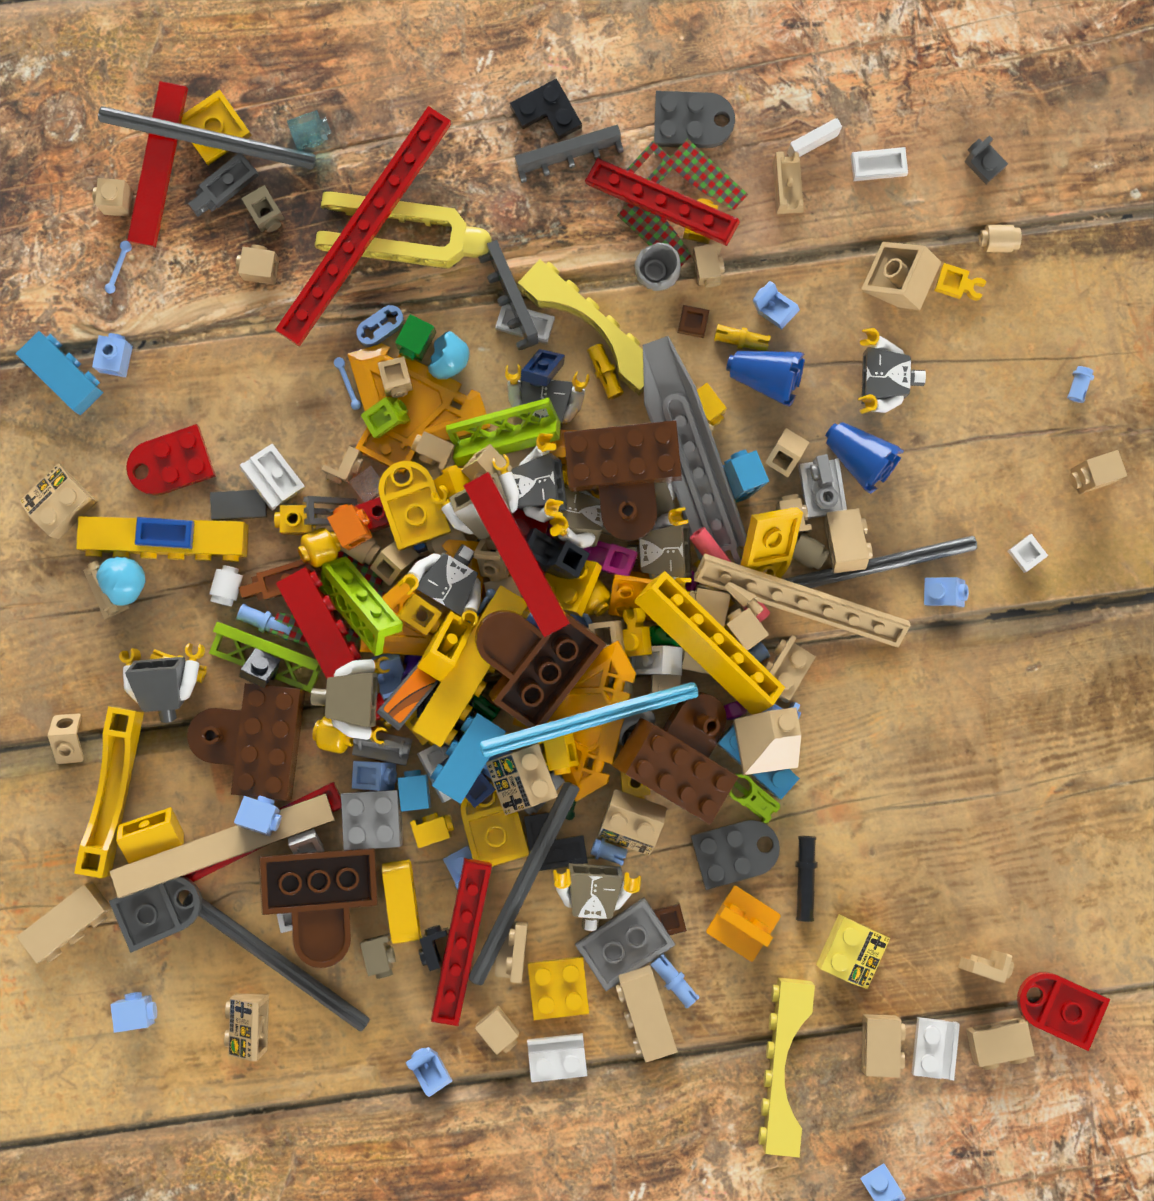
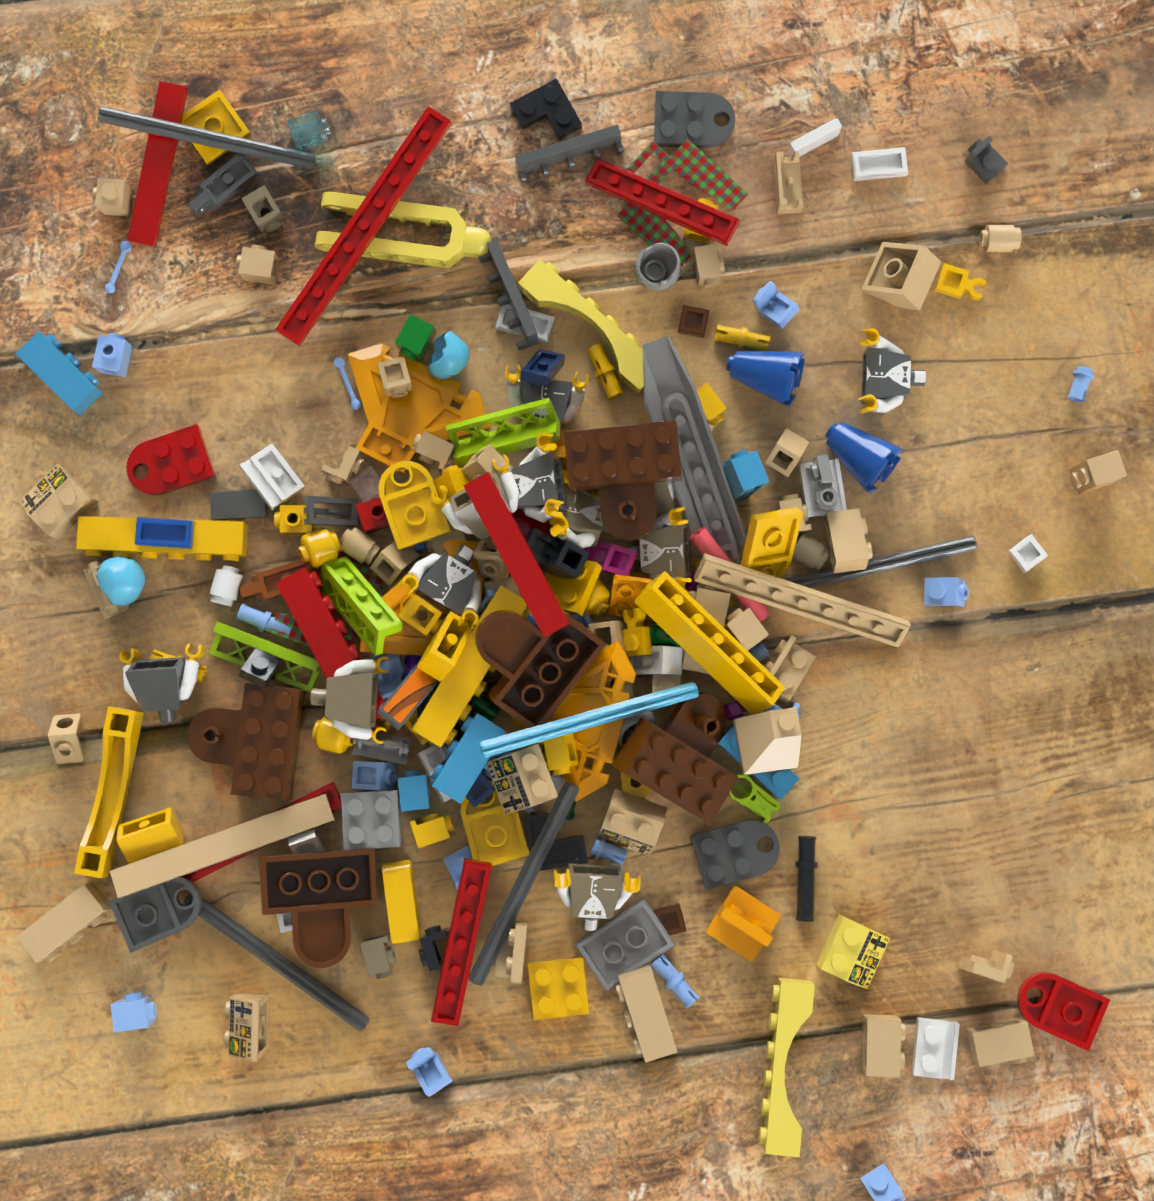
light blue brick [234,796,282,837] -> none
orange brick [327,504,373,550] -> none
light blue beam [356,305,404,347] -> none
lime bracket [361,397,410,438] -> none
tan brick [475,1006,519,1055] -> none
white plate [527,1033,587,1082] -> none
tan bar [724,582,764,616] -> none

